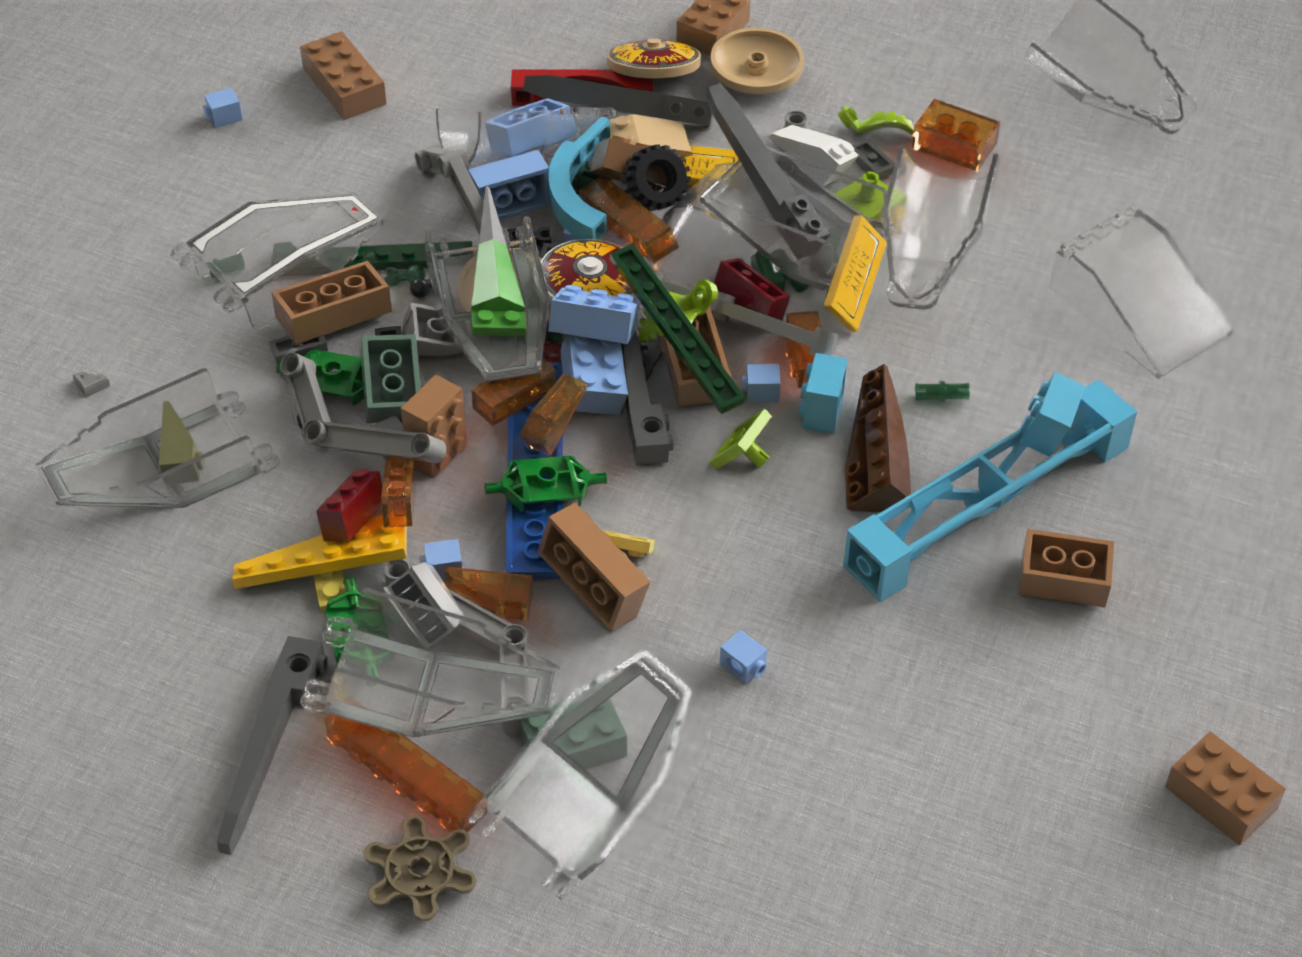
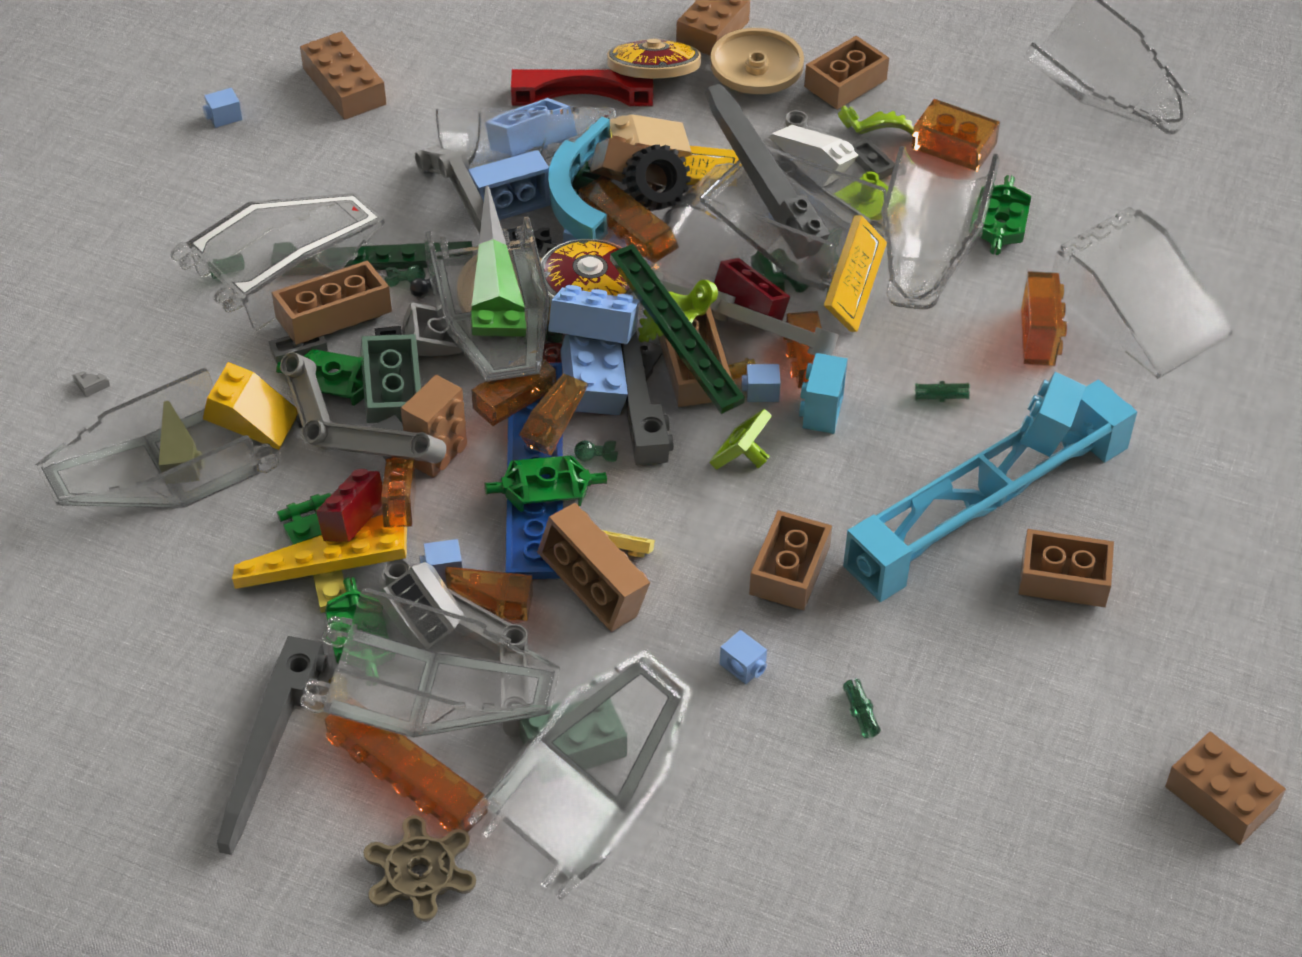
dark grey piece [523,75,713,126] -> none
reddish brown wedge [845,364,911,512] -> none
none -> yellow slope [203,362,298,450]
none -> green plate [277,492,331,545]
none -> clear green arm [574,440,618,462]
none -> clear yellow pin [728,357,756,380]
none -> medium nougat brick [749,510,832,611]
none -> medium nougat brick [804,36,889,109]
none -> clear green pin [843,678,881,738]
none -> green plate [973,175,1032,255]
none -> clear orange brick [1021,271,1067,366]

